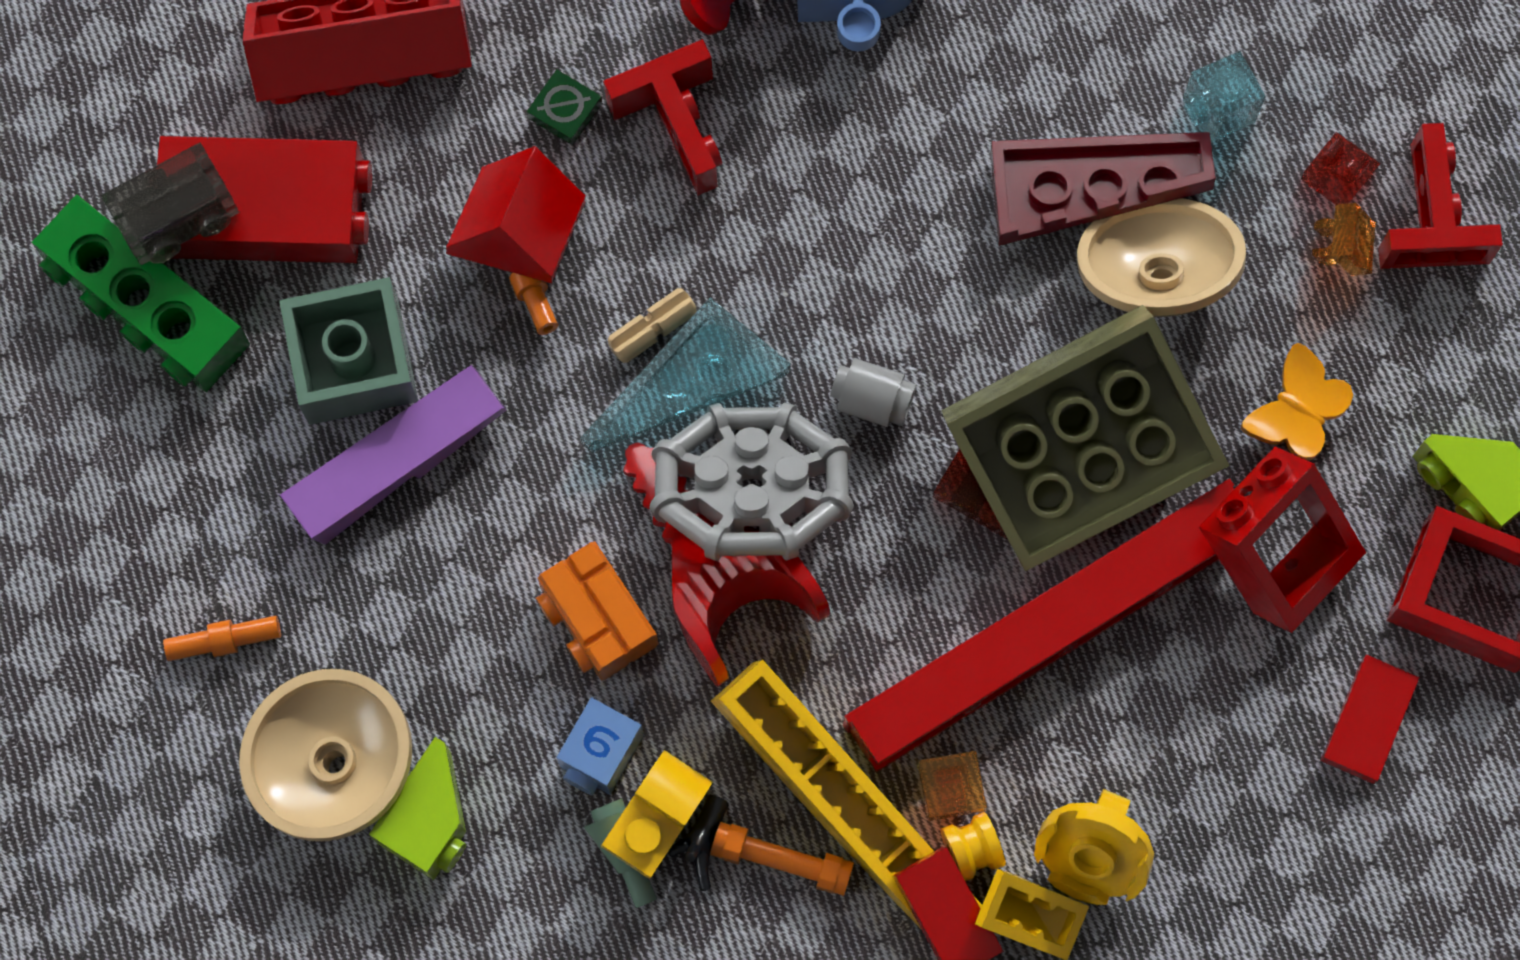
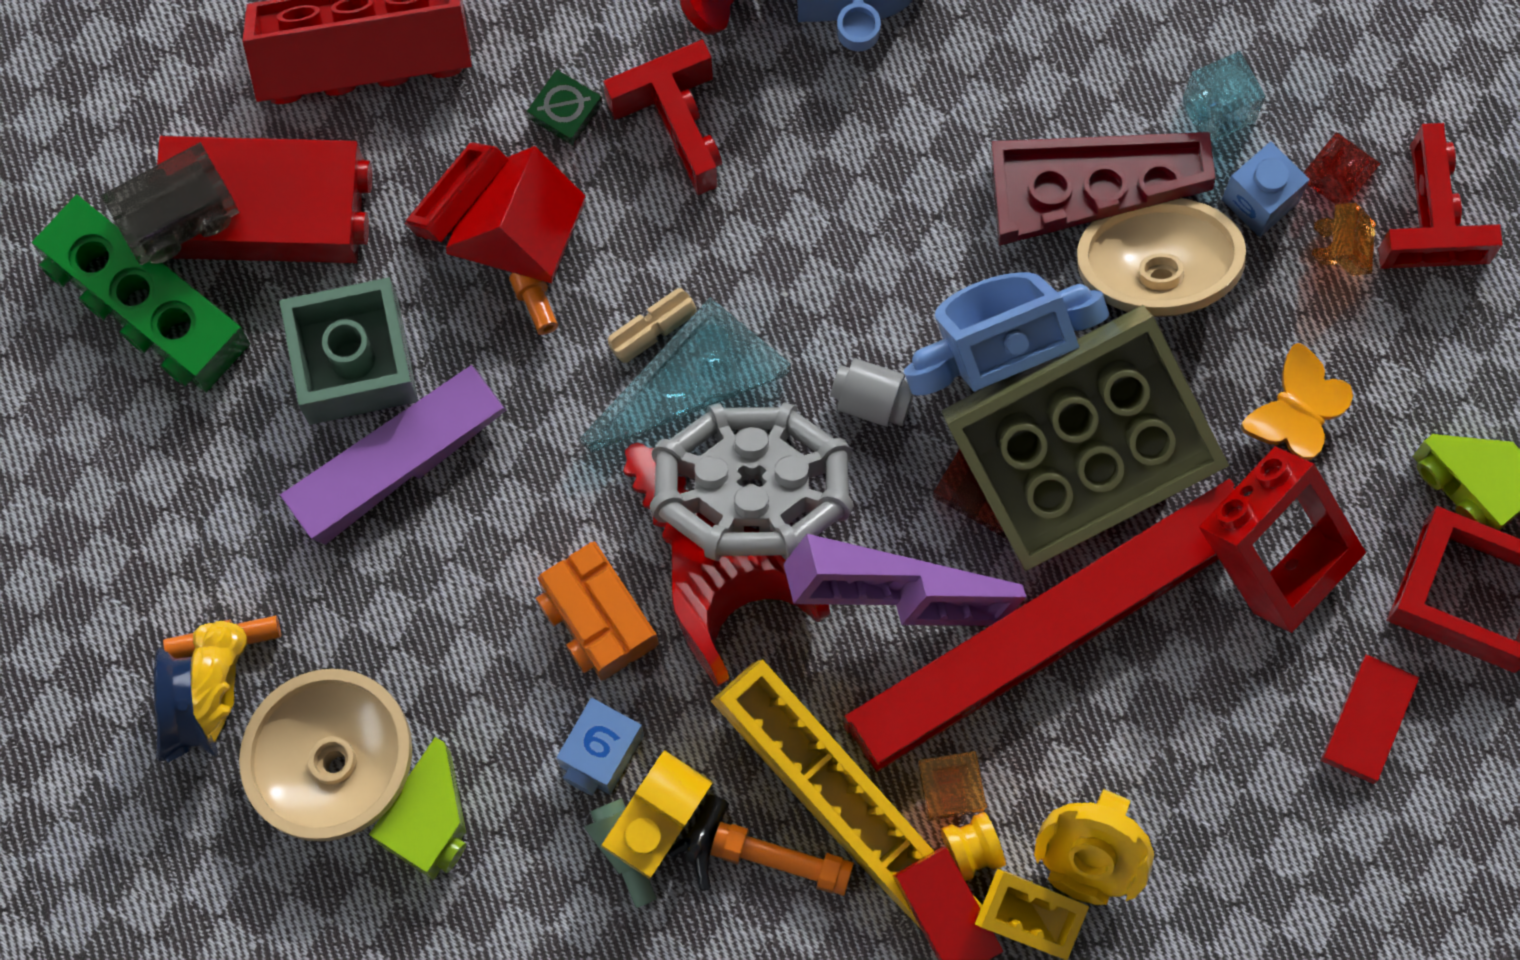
none -> piece [154,621,247,763]
none -> red tile [405,142,509,242]
none -> medium lavender slope [784,534,1026,626]
none -> medium blue piece [904,272,1109,396]
none -> medium blue brick [1222,141,1310,238]

